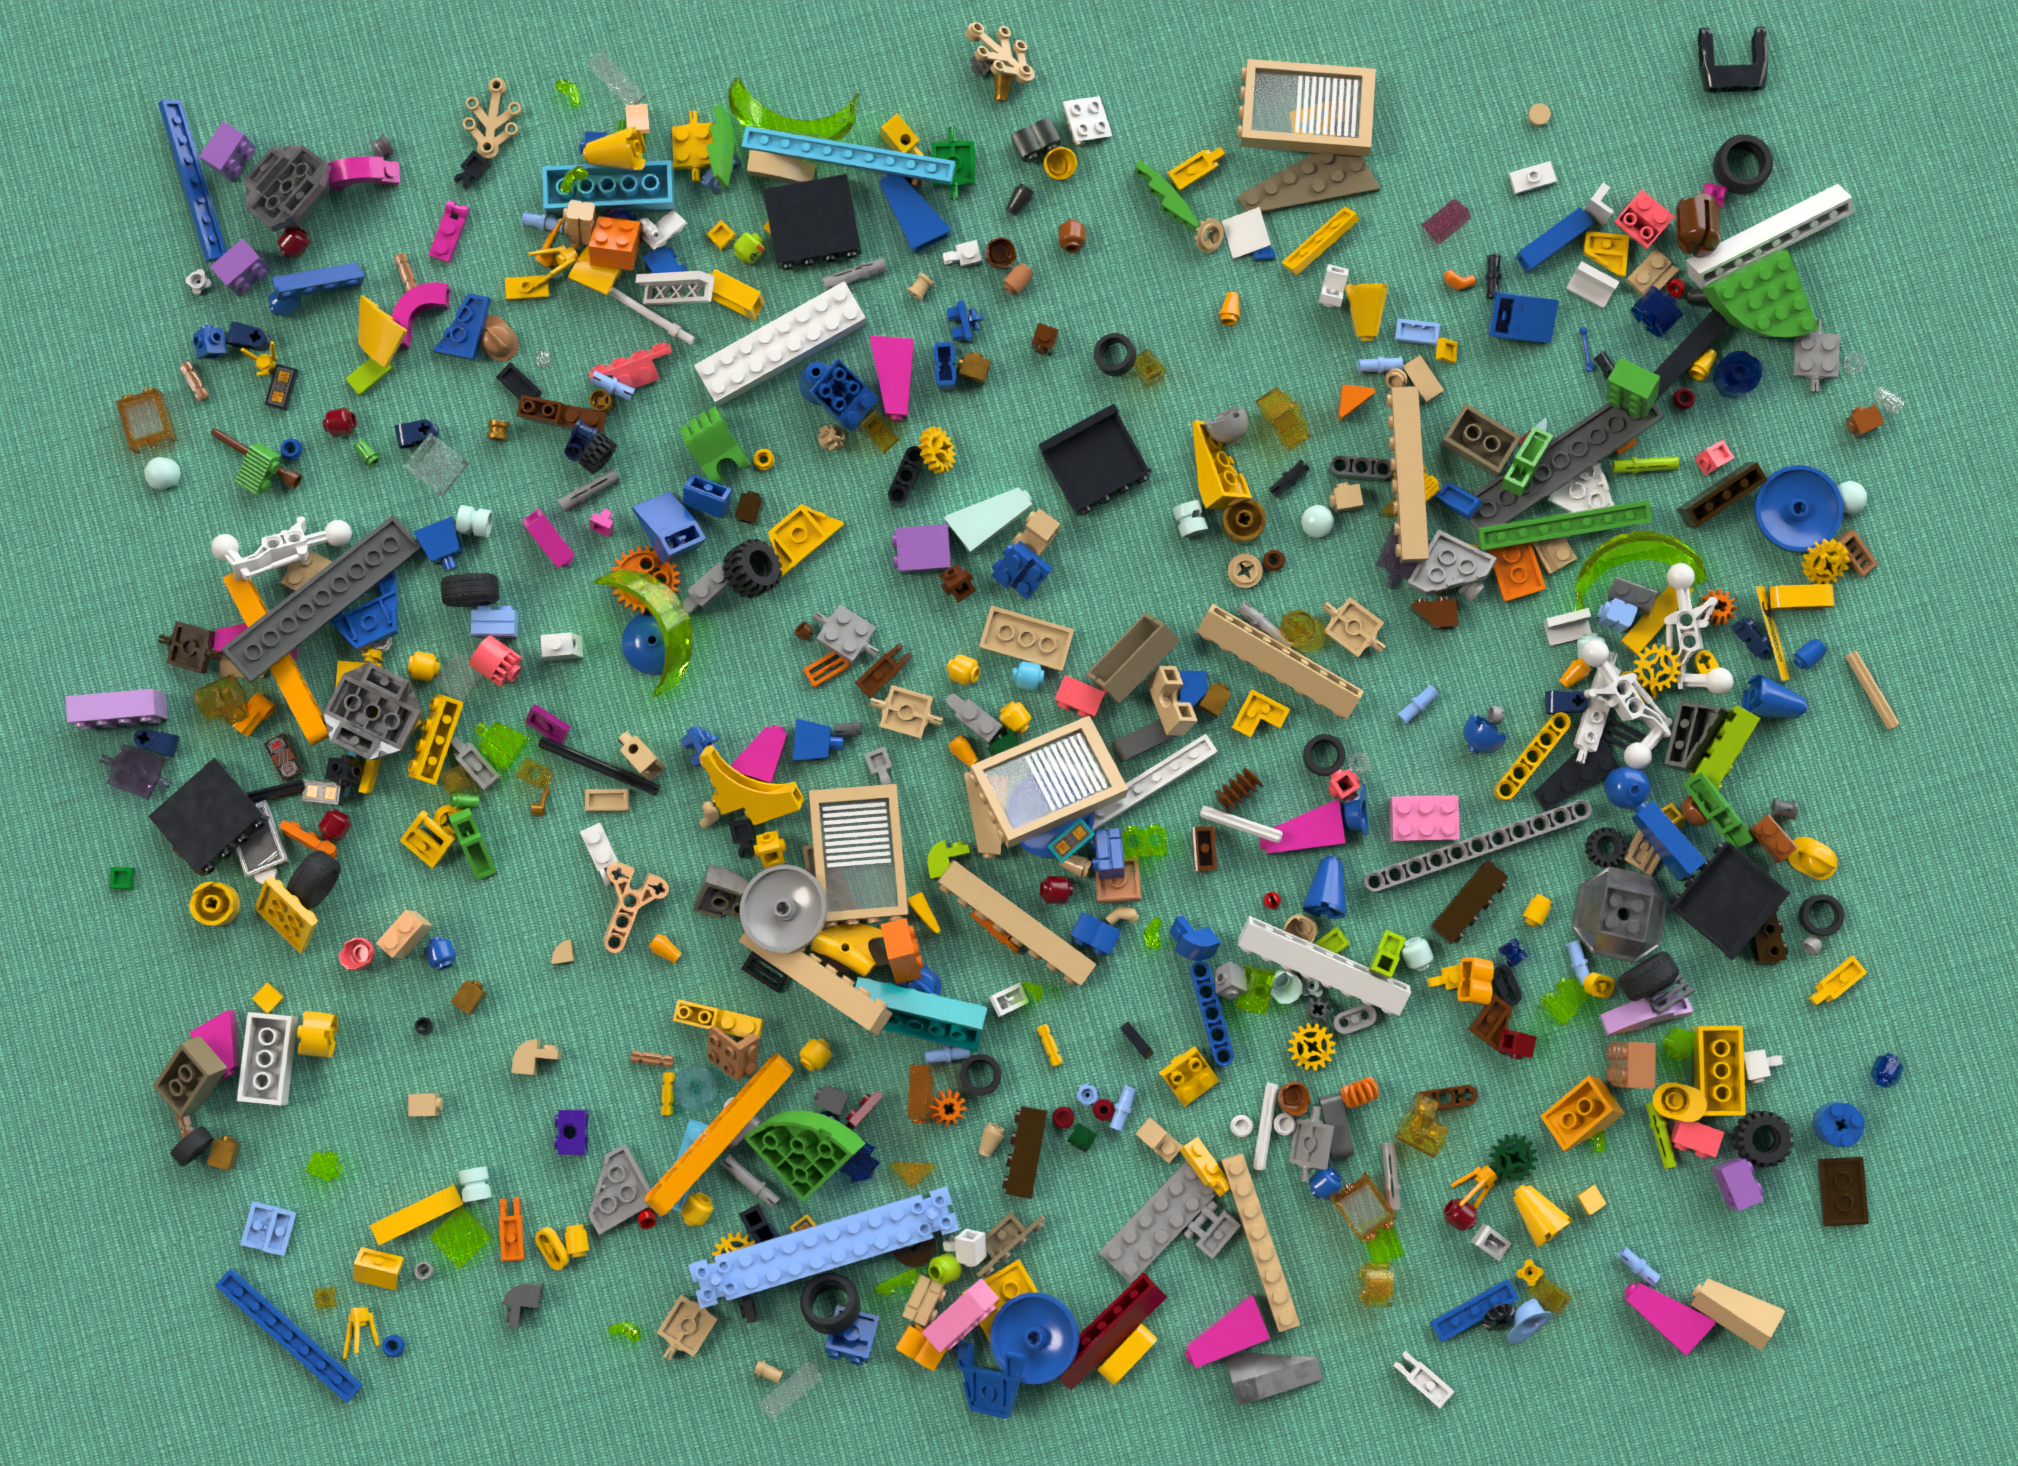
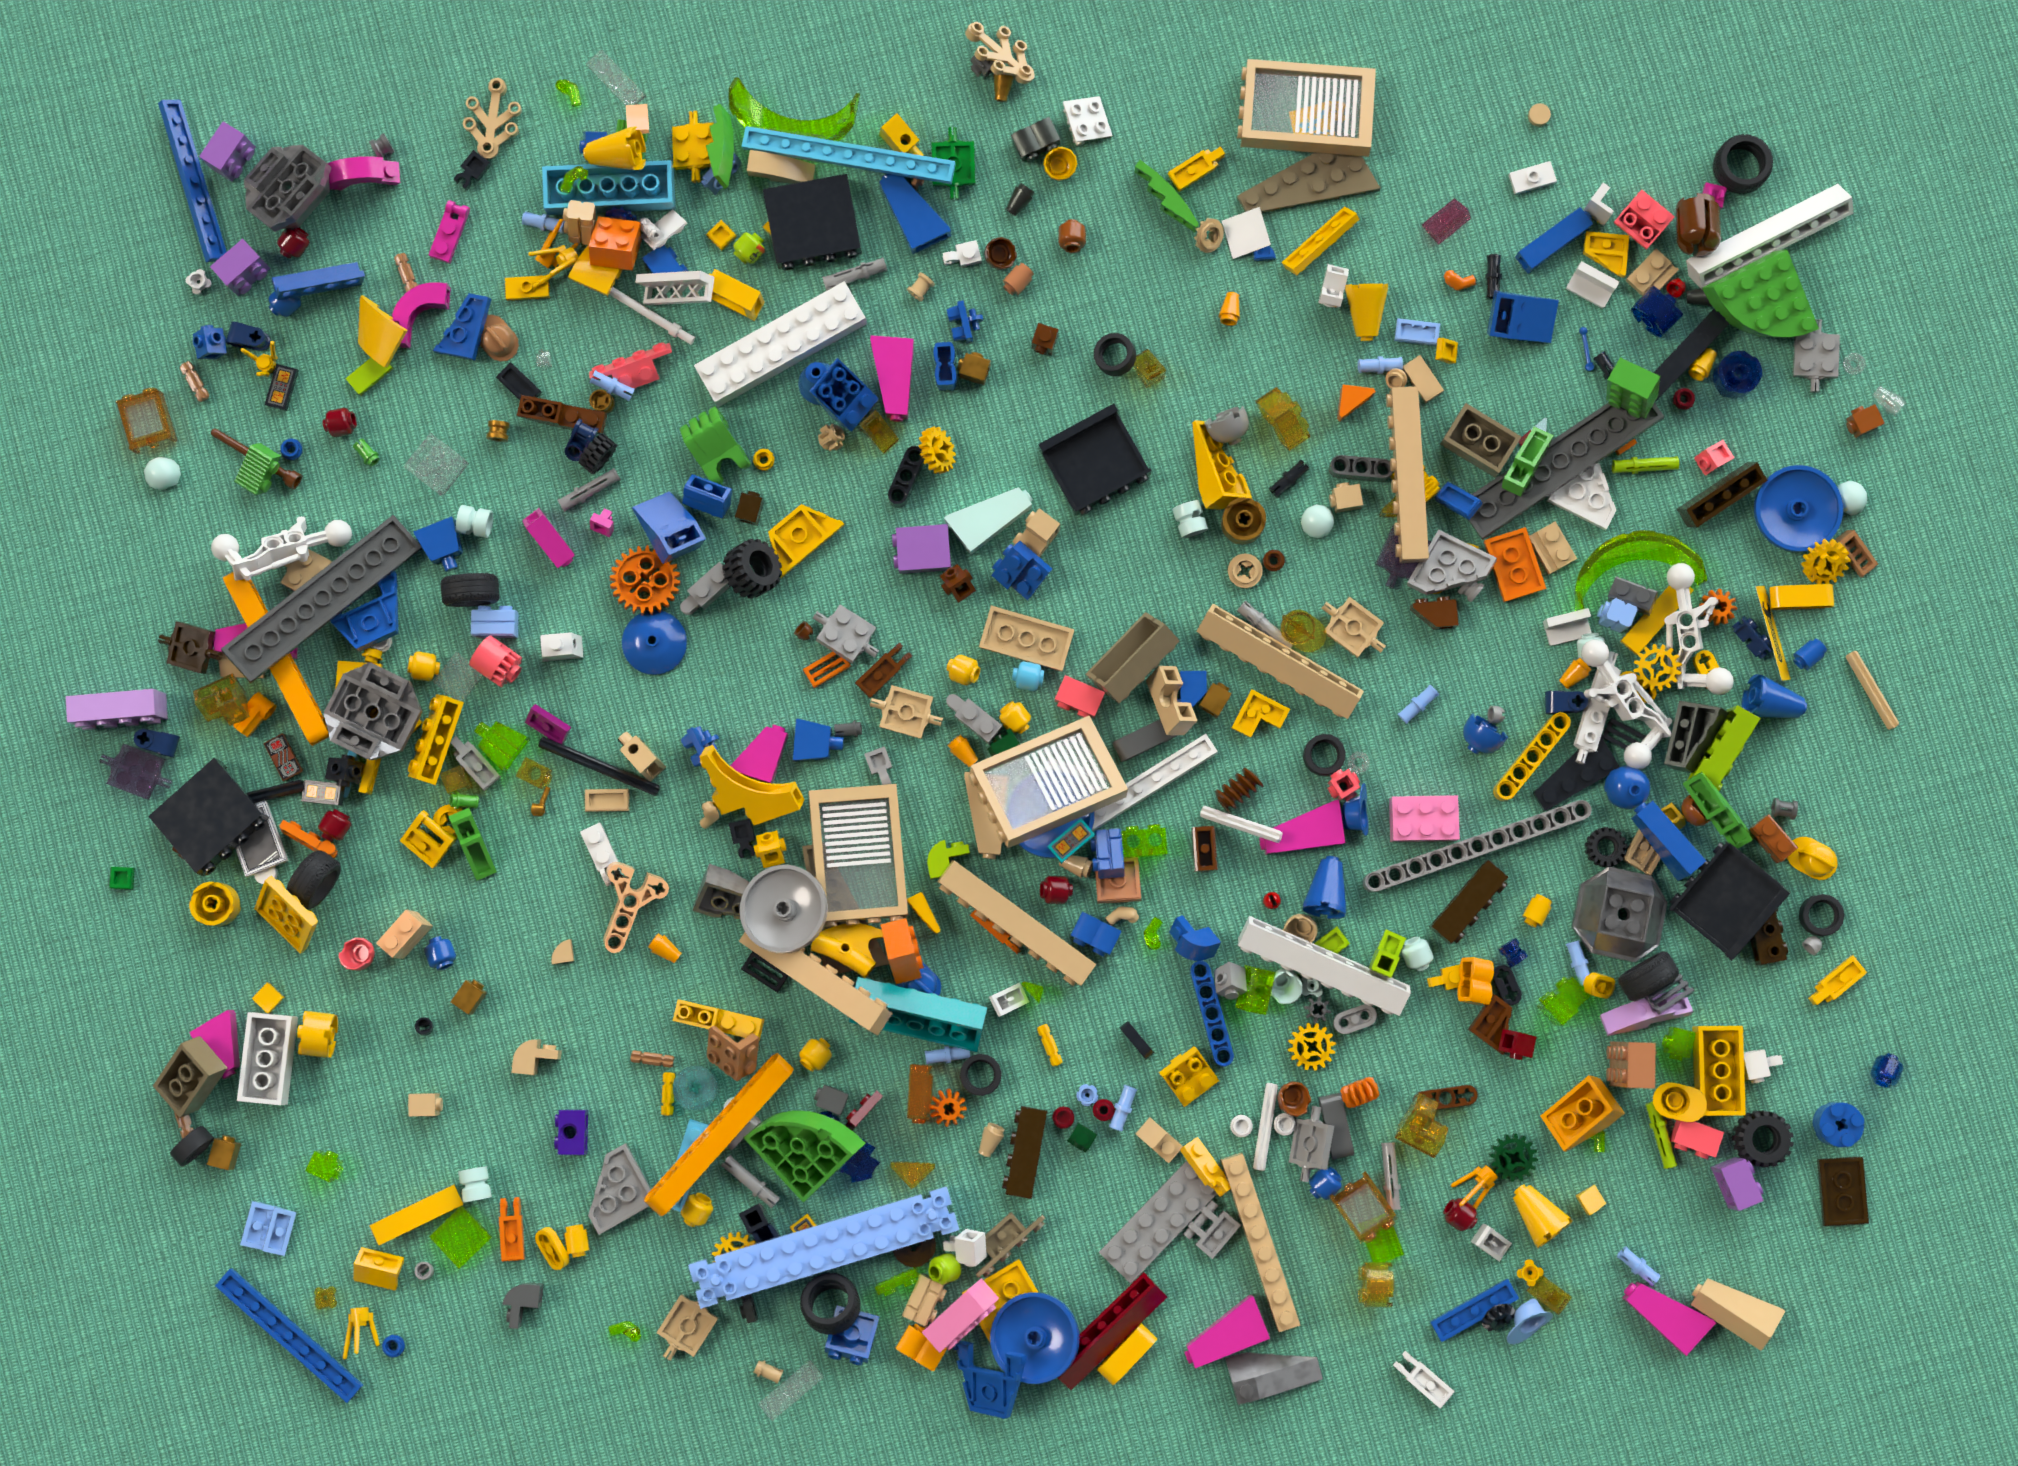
dark blue piece [394,419,439,448] -> none
clear neon green windscreen [593,569,693,697] -> none
red hinge [638,1209,657,1229] -> none
bright green plate [1477,500,1652,550] -> none
black connector [1698,26,1768,92] -> none

